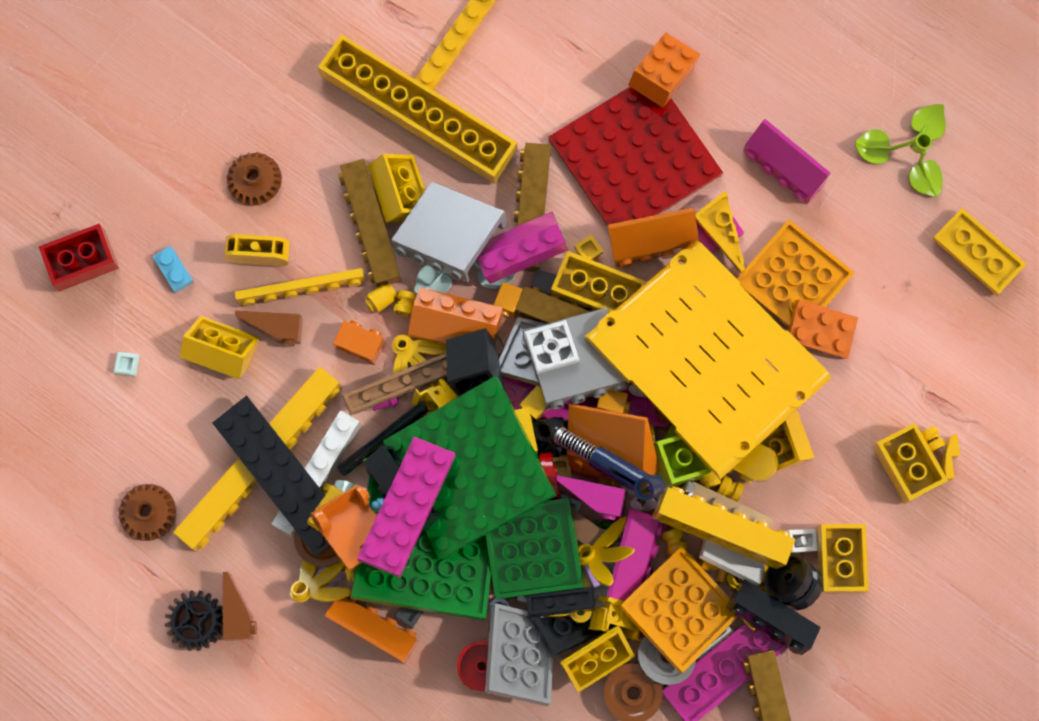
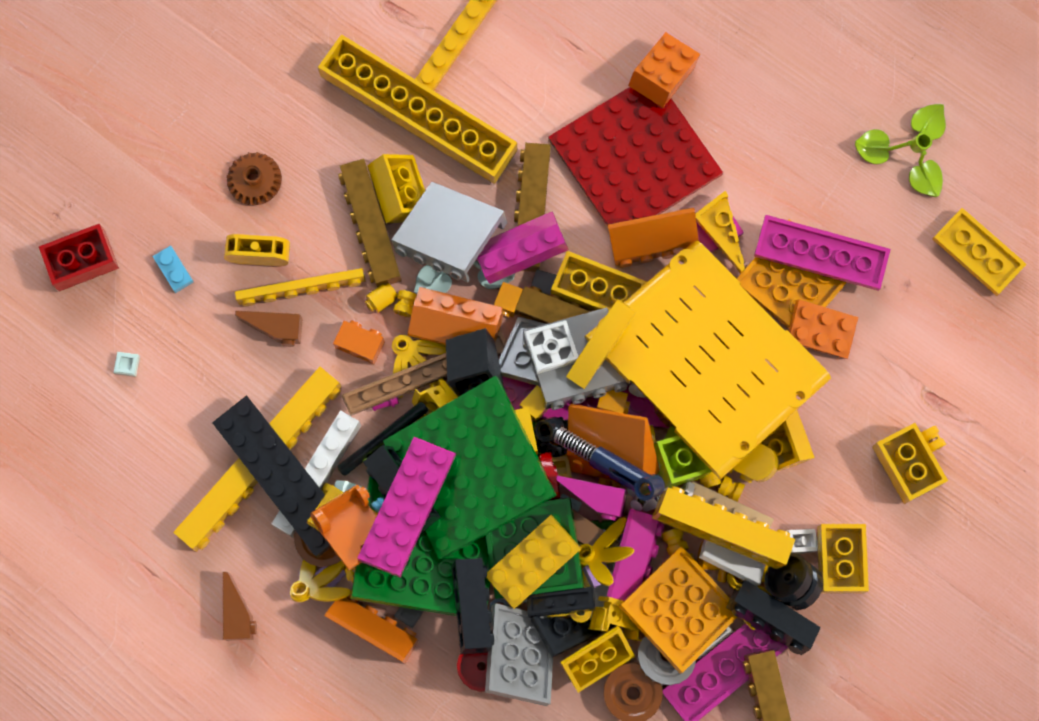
dark orange gear [118,484,176,541] -> none
black gear [165,590,223,651] -> none
yellow slope [180,316,260,379] -> none
yellow plate [574,234,604,260] -> none
dark pink slope [743,119,830,204] -> none
yellow slope [940,434,960,481] -> none
none -> black brick [451,558,494,654]
none -> yellow plate [487,515,582,609]
none -> yellow slope [566,300,636,389]
none -> dark pink plate [754,215,891,291]

